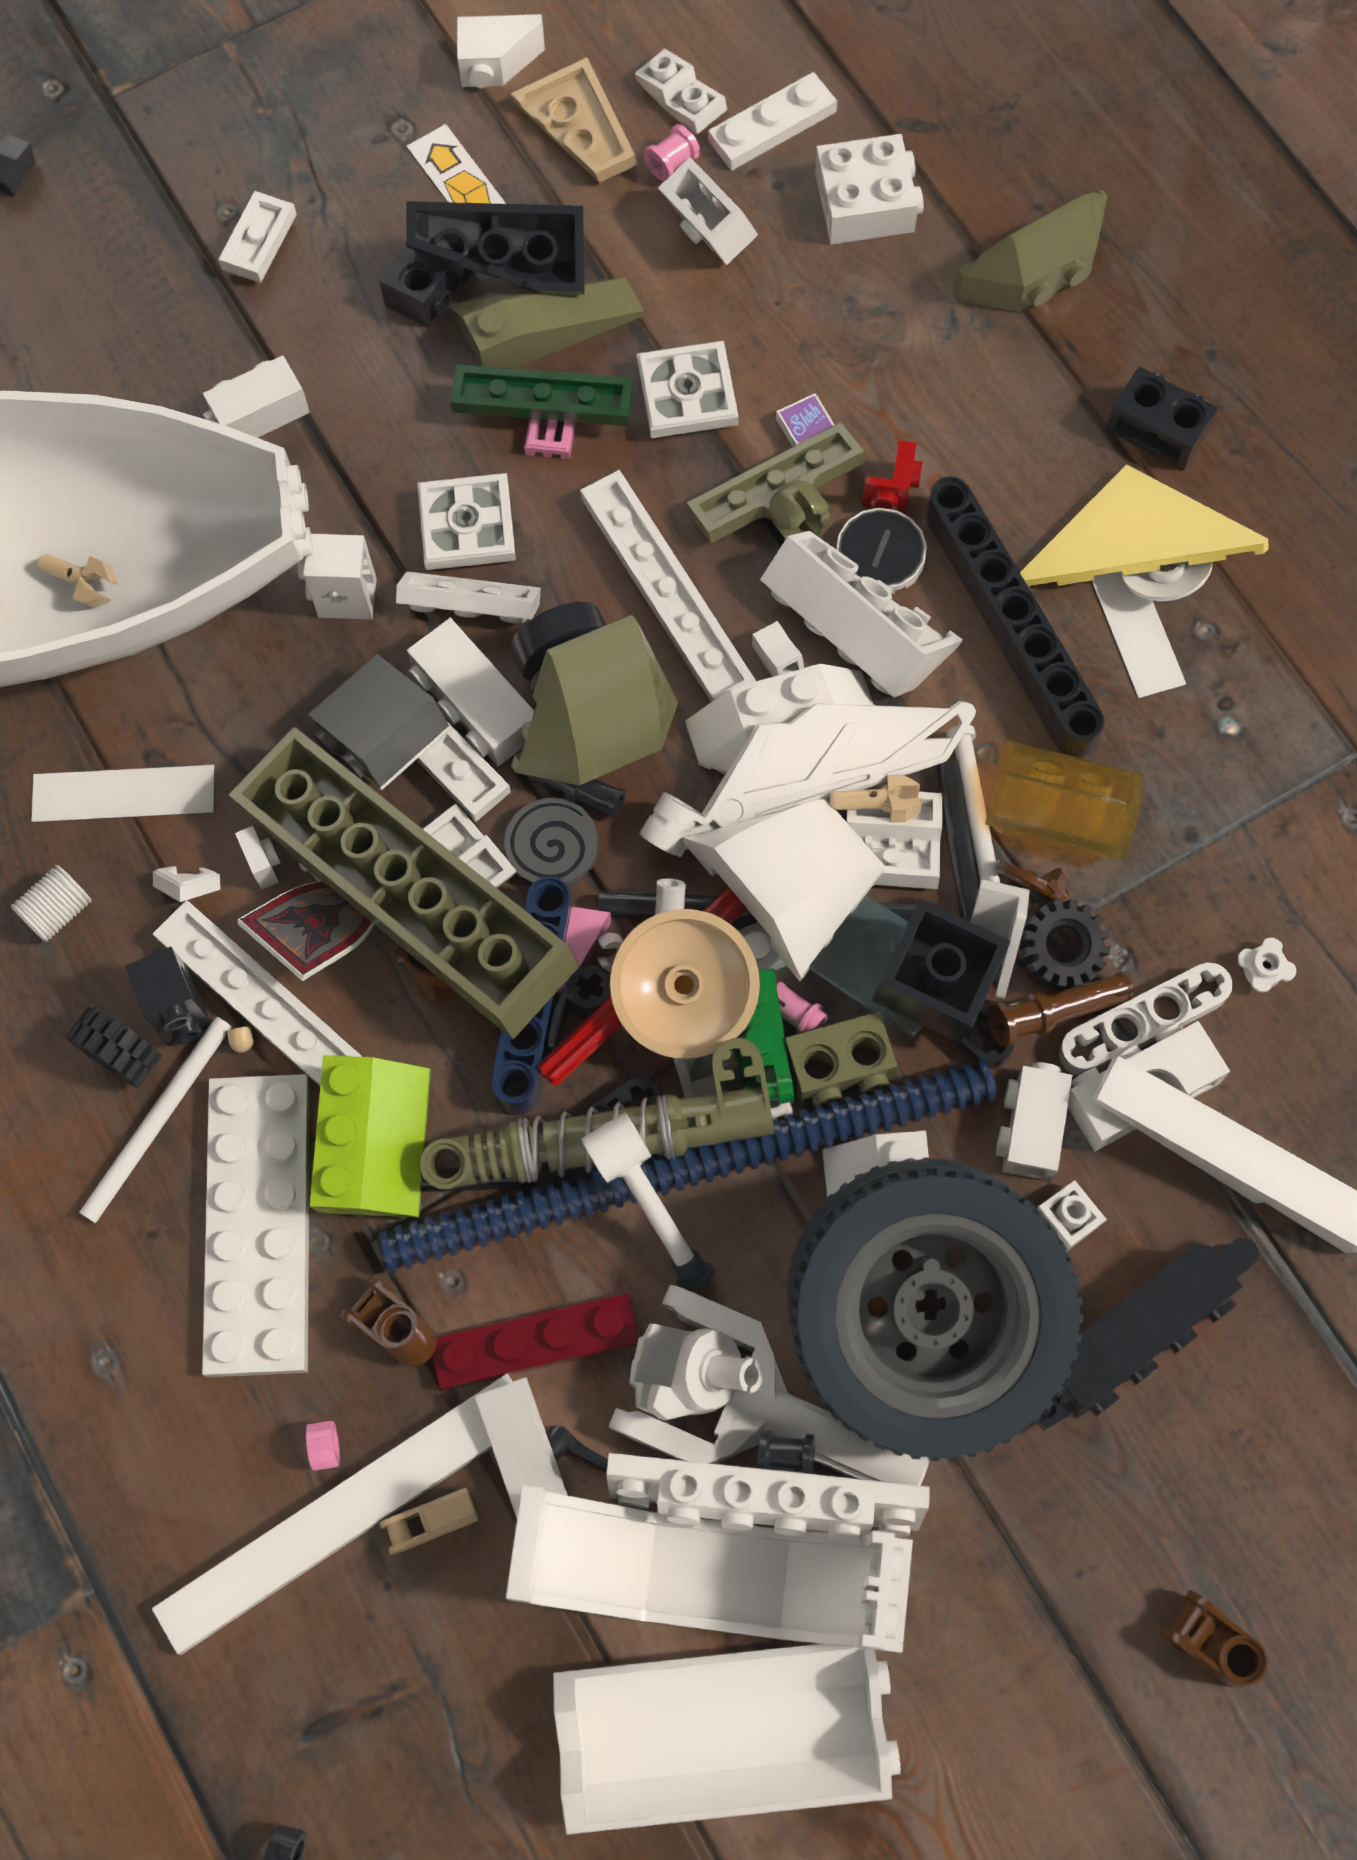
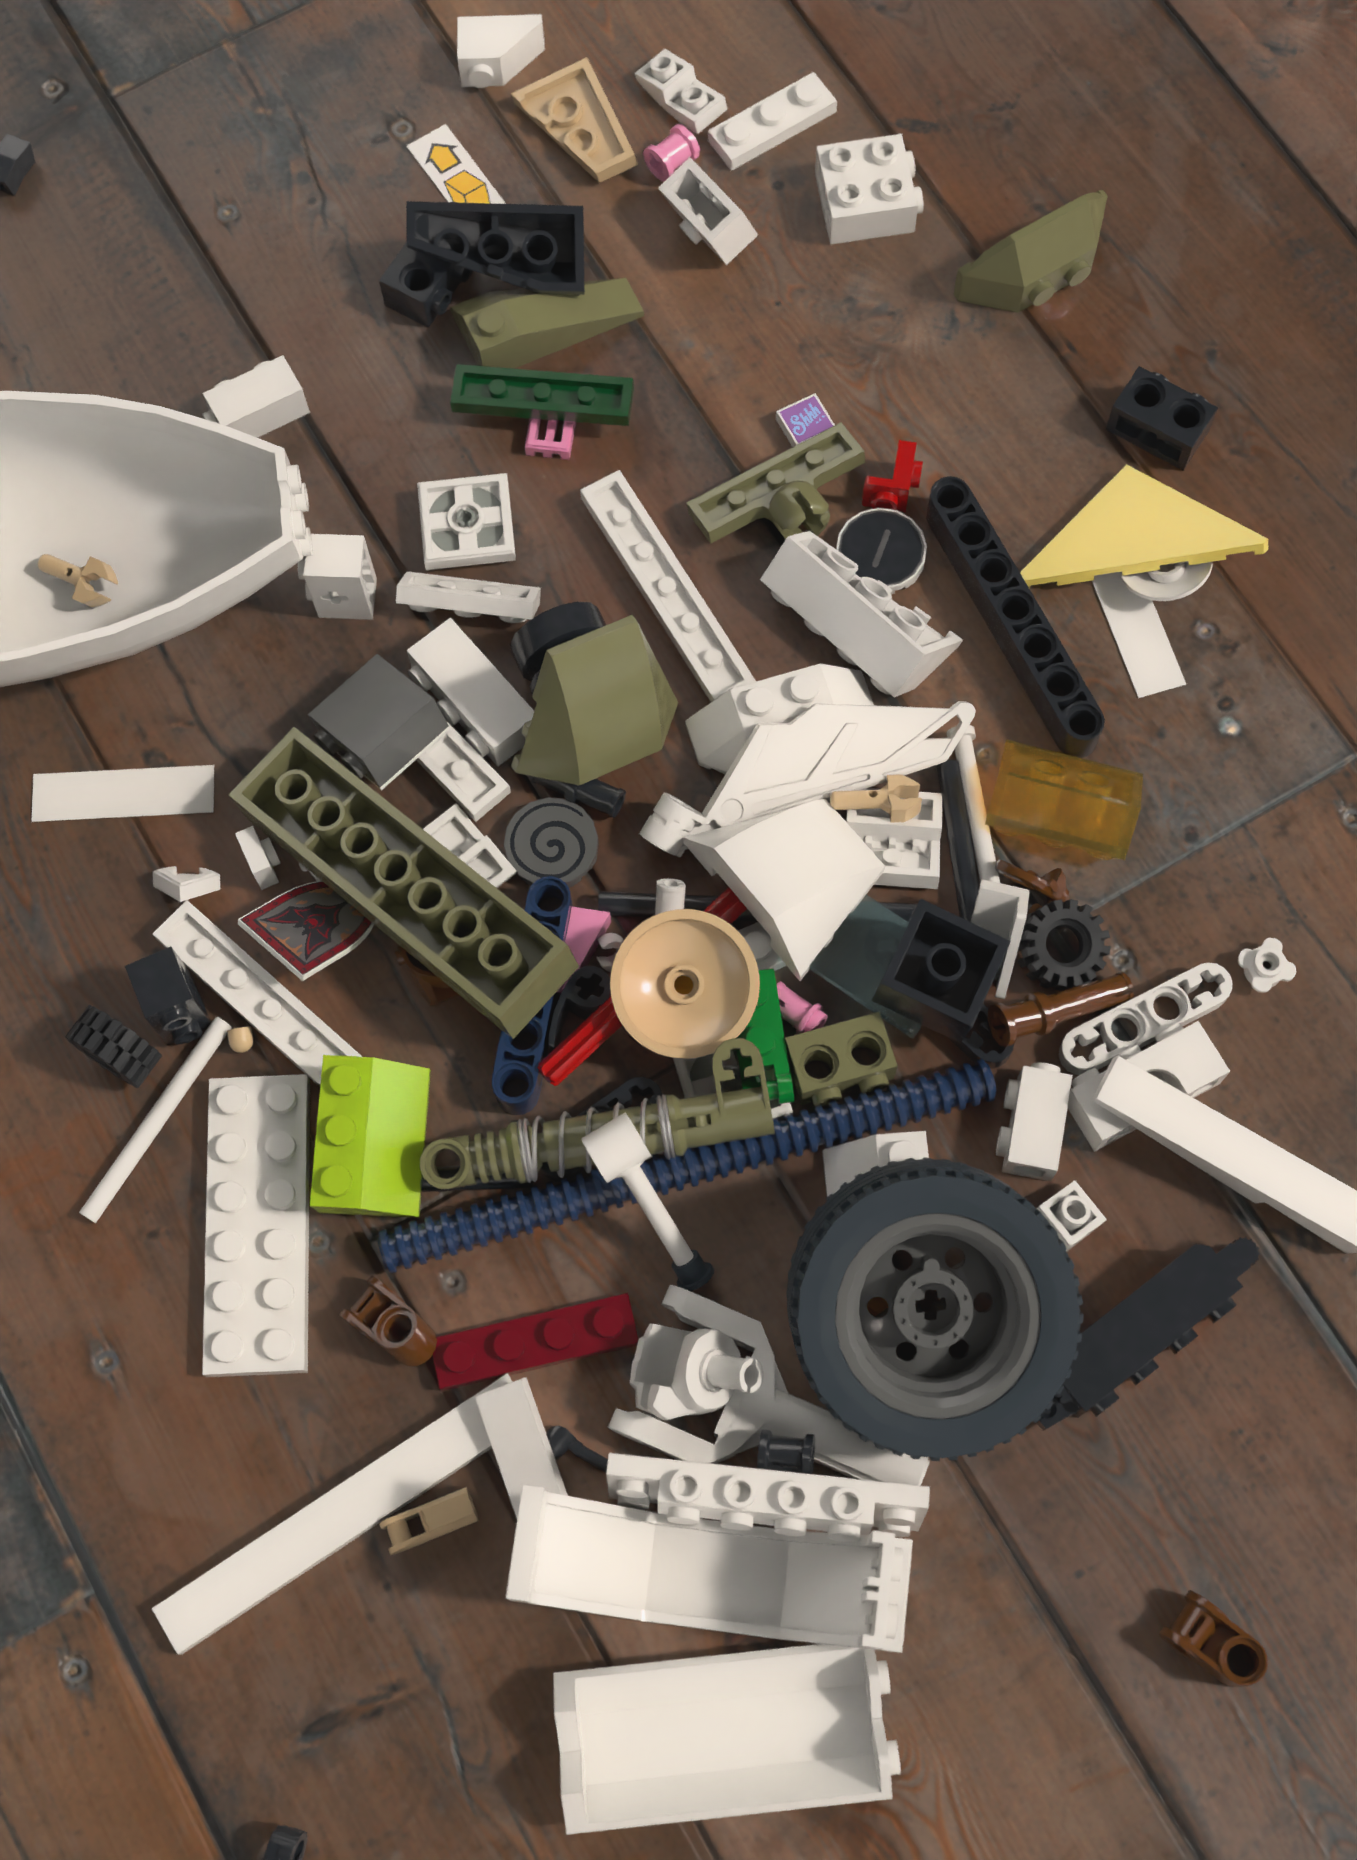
white piece [11,865,91,942] -> none
white plate [218,191,297,283] -> none
bright pink axle [306,1421,340,1471] -> none
white piece [637,341,739,438] -> none
white piece [752,621,804,677] -> none

